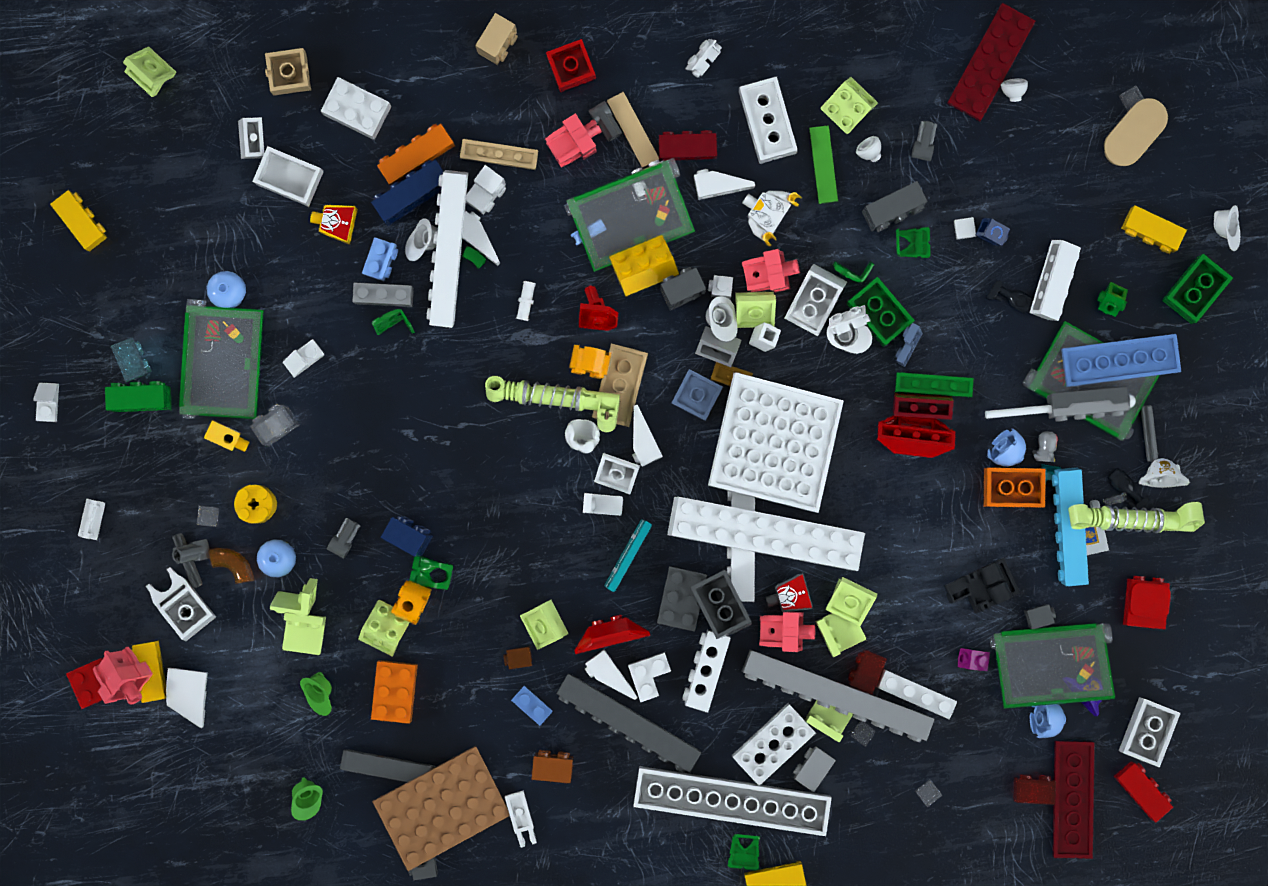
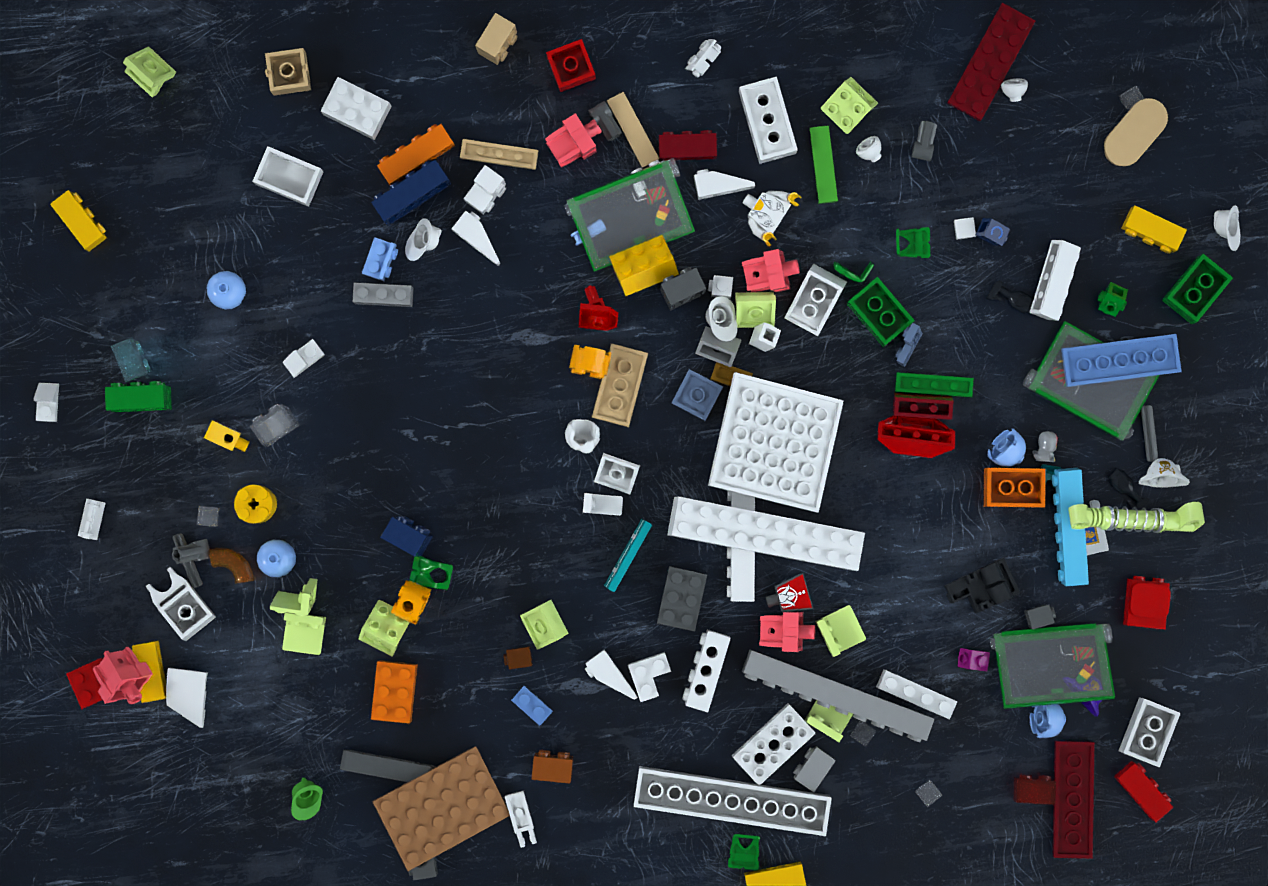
clear door [179,299,264,419] -> none
white brick [238,117,264,159] -> none
bright green piece [300,672,332,716] -> none
torso [310,205,358,244] -> none
dark grey piece [327,518,361,559] -> none
green piece [372,309,415,335] -> none
white brick [427,170,468,328] -> none
green piece [462,246,487,269] -> none
yellowish green piece [485,376,620,432] -> none
white pin [516,281,536,321] -> none
dark grey brick [556,673,701,773] -> none
red wedge [574,615,650,654] -> none
white slope [632,405,663,467] -> none
dark grey slope [691,570,752,639] -> none
yellowish green bracket [826,577,877,626] -> none
white piece [827,323,872,354] -> none
white hinge [829,305,870,335] -> none
clear red brick [848,649,887,695] -> none
dark grey brick [862,181,928,232] -> none
piece [985,387,1136,421] -> none
clear tile [1104,492,1127,506] -> none

